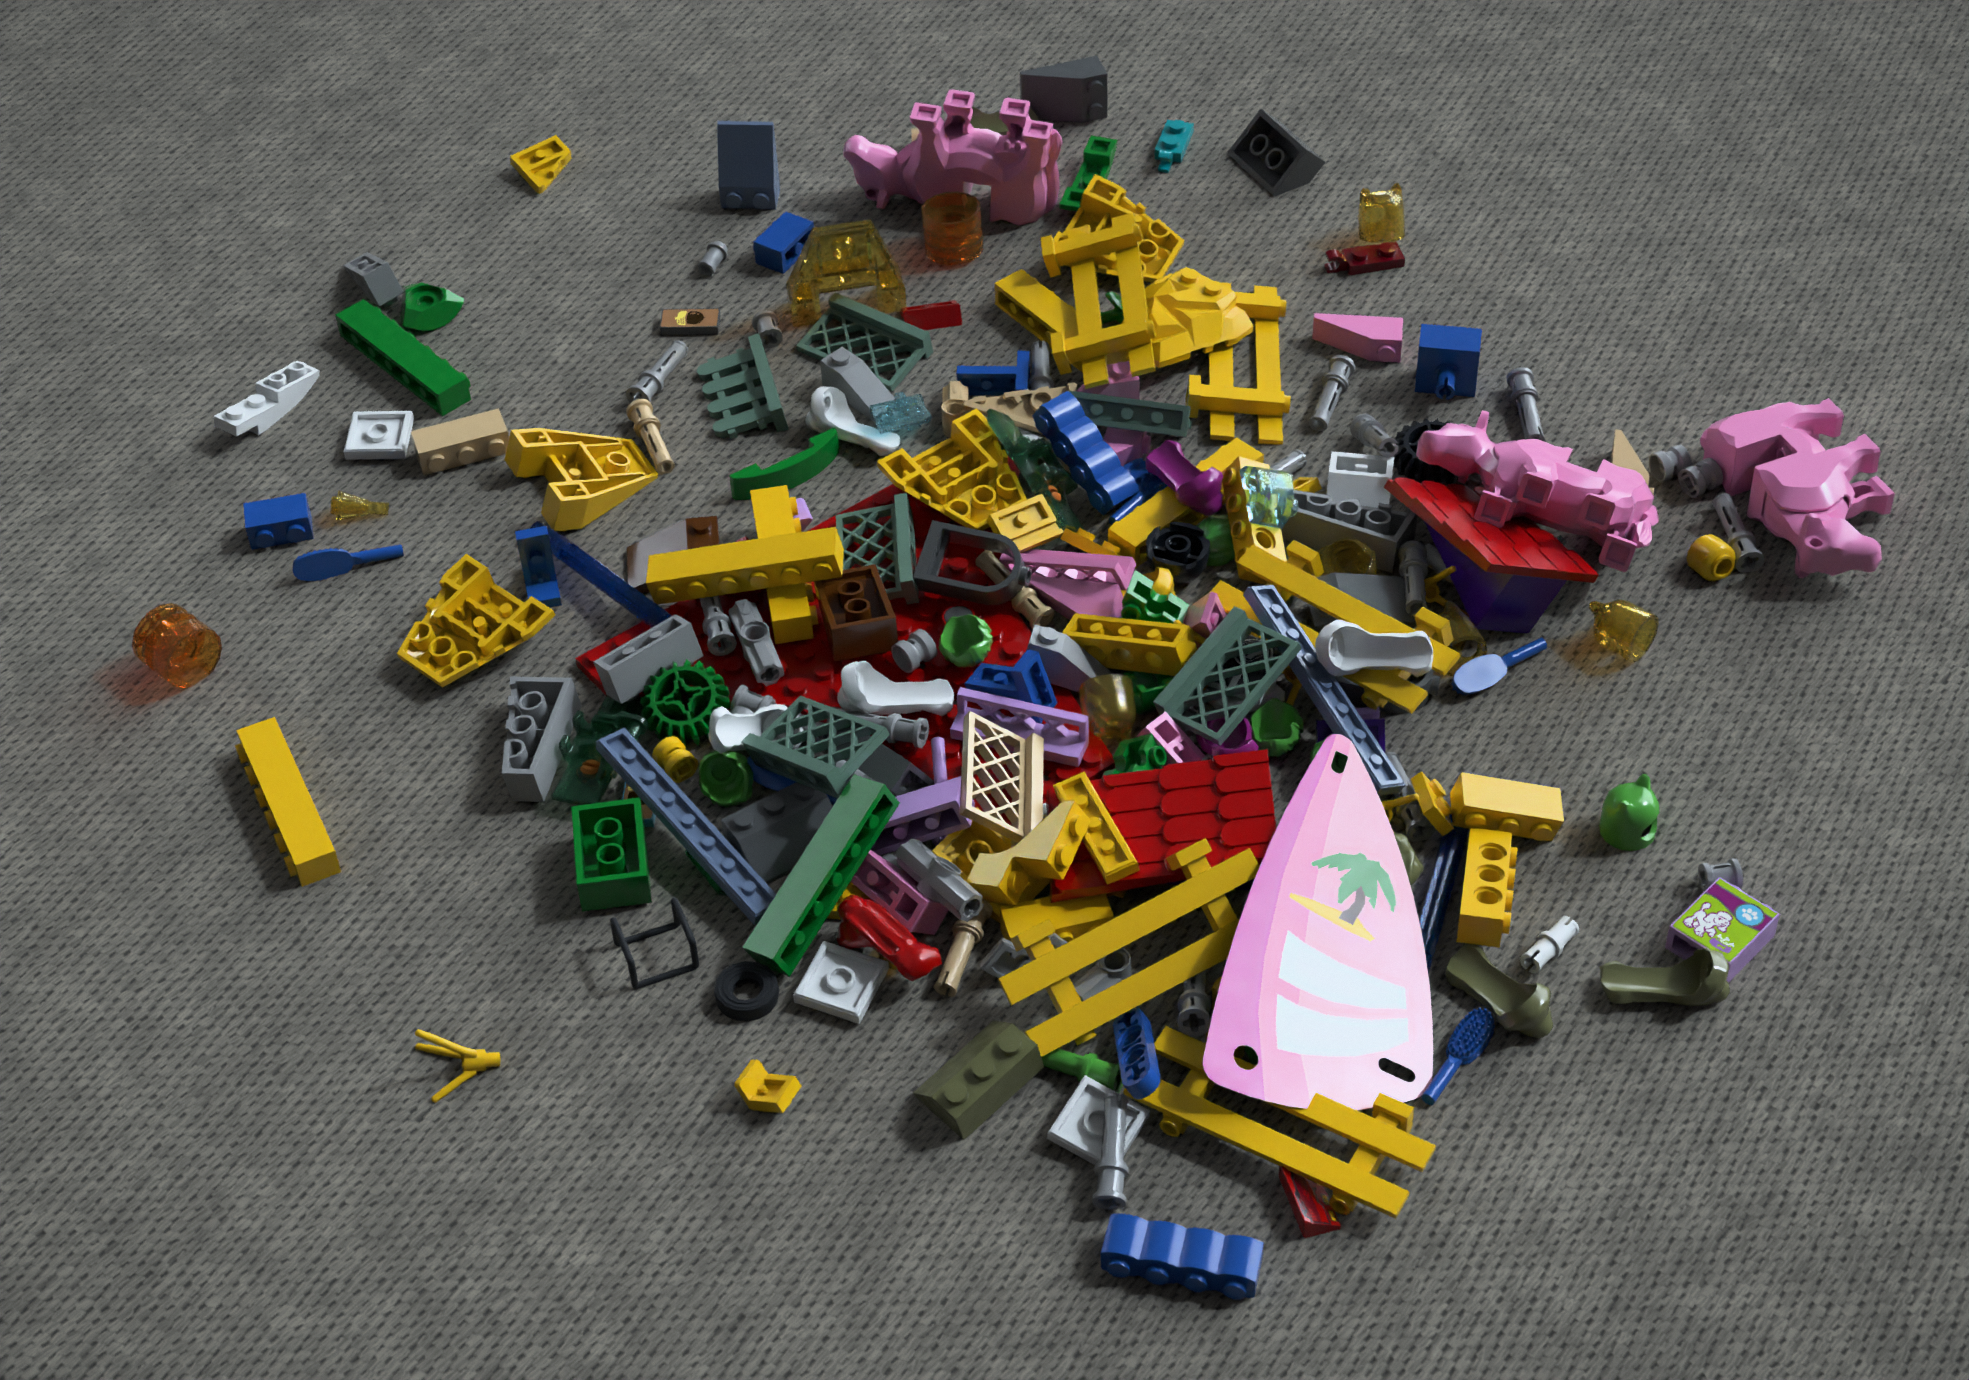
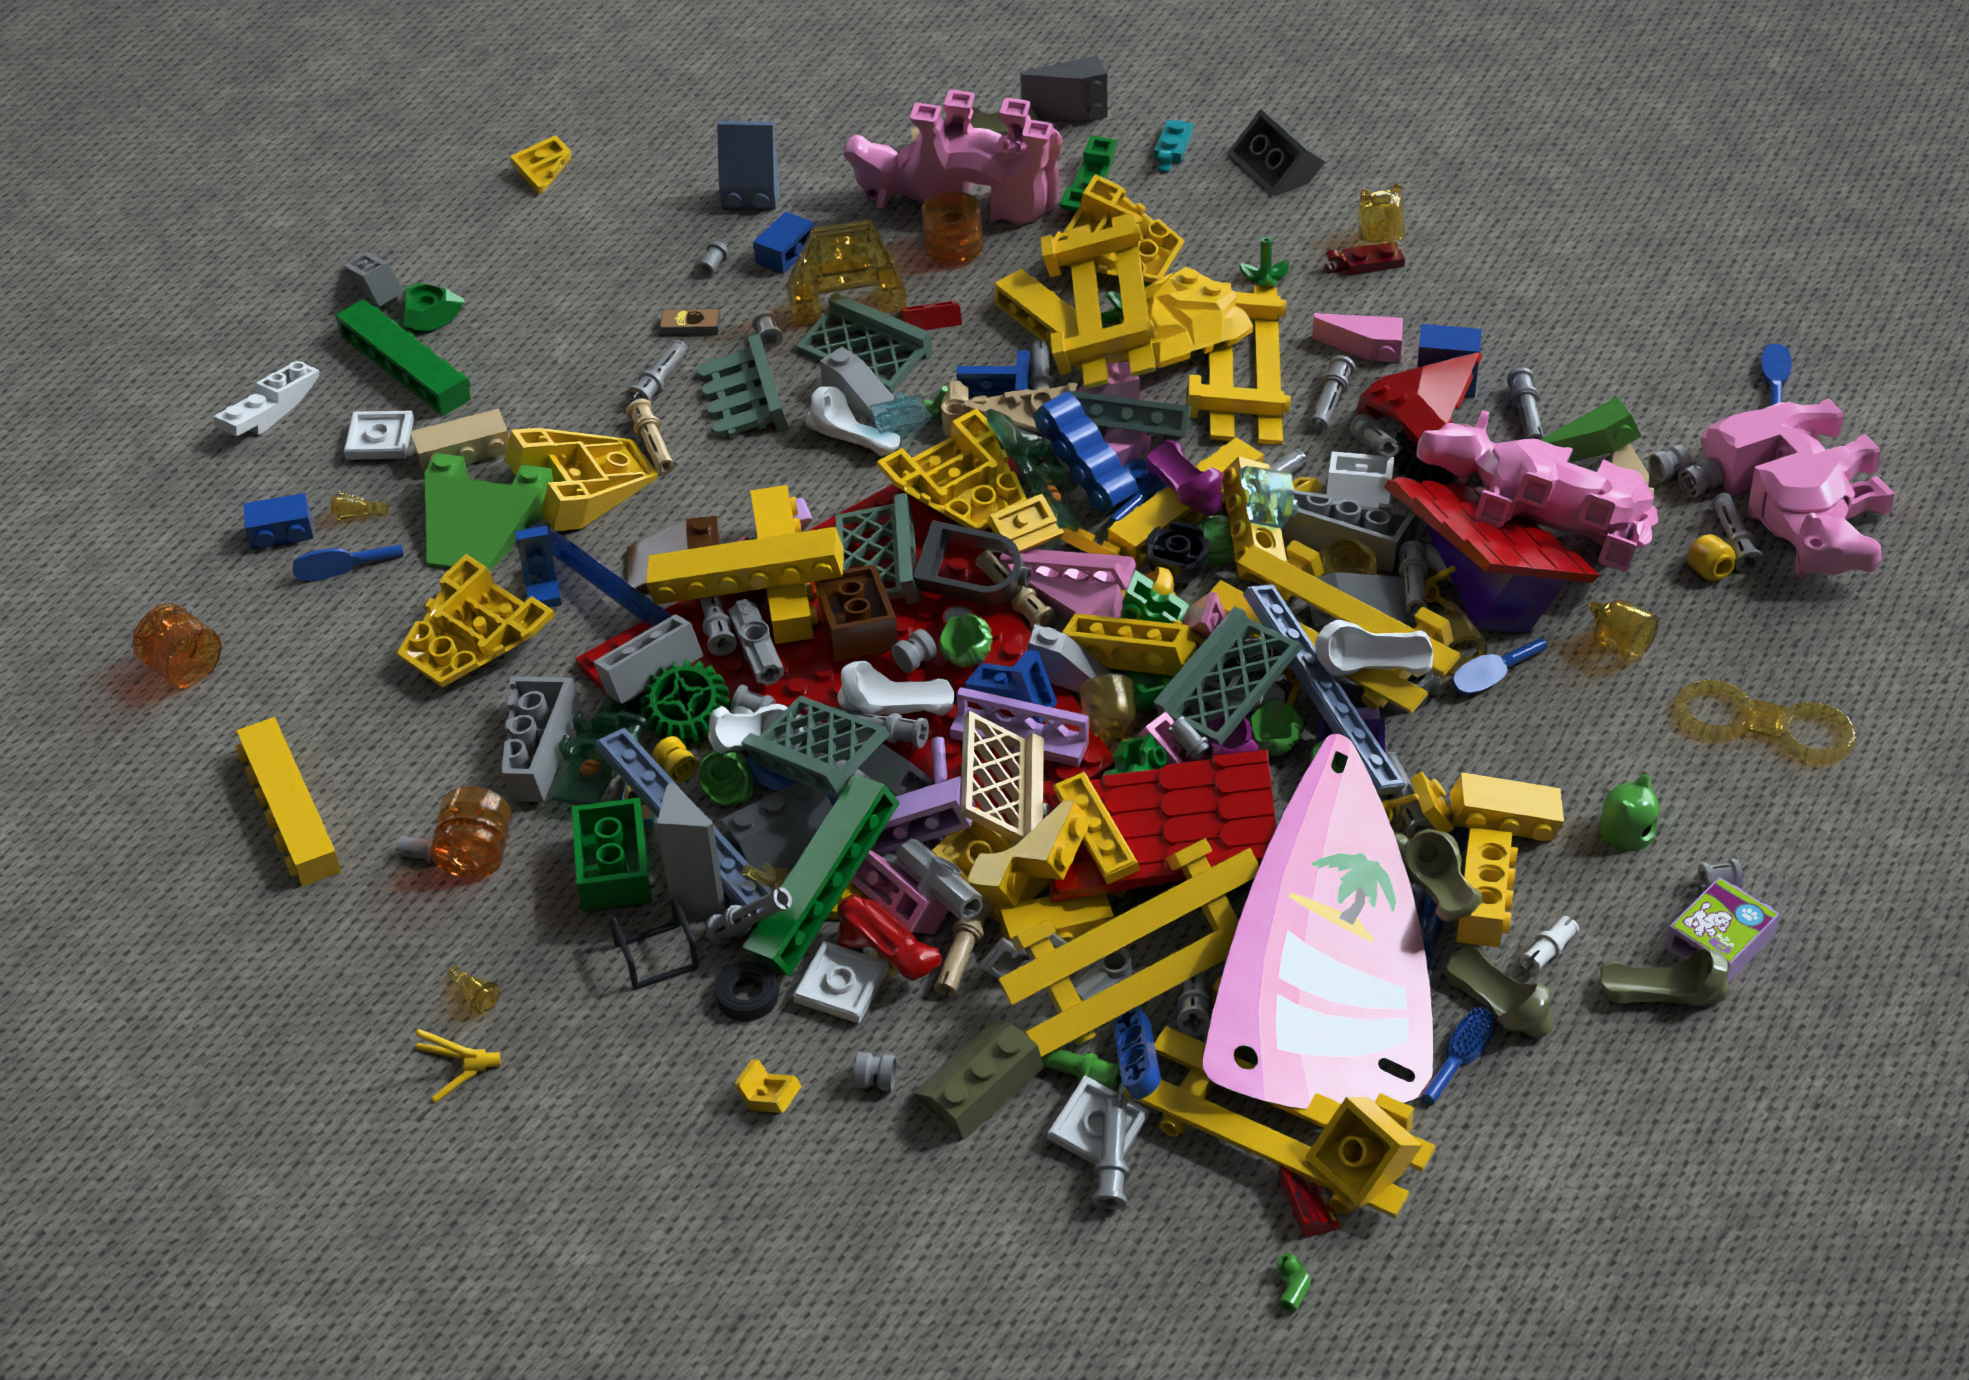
green slope [729,427,839,500] -> none
blue brick [1101,1214,1264,1299] -> none
none -> light grey pin [397,835,444,864]
none -> bright green wedge [425,453,554,571]
none -> clear orange wheel [430,787,512,877]
none -> clear yellow cone [447,966,500,1014]
none -> light grey slope [657,782,726,917]
none -> light grey pin [705,887,792,946]
none -> clear yellow piece [741,862,791,892]
none -> light grey wheel [854,1051,897,1092]
none -> bright green hand [921,386,948,420]
none -> light grey pin [1167,716,1210,760]
none -> green plant [1239,237,1289,287]
none -> bright green arm [1277,1253,1311,1313]
none -> yellow slope [1305,1097,1422,1207]
none -> red wedge [1356,352,1482,444]
none -> olive hair [1402,829,1482,922]
none -> bright green slope [1541,396,1642,463]
none -> clear yellow bar [1675,679,1857,764]
none -> blue piece [1761,343,1792,406]

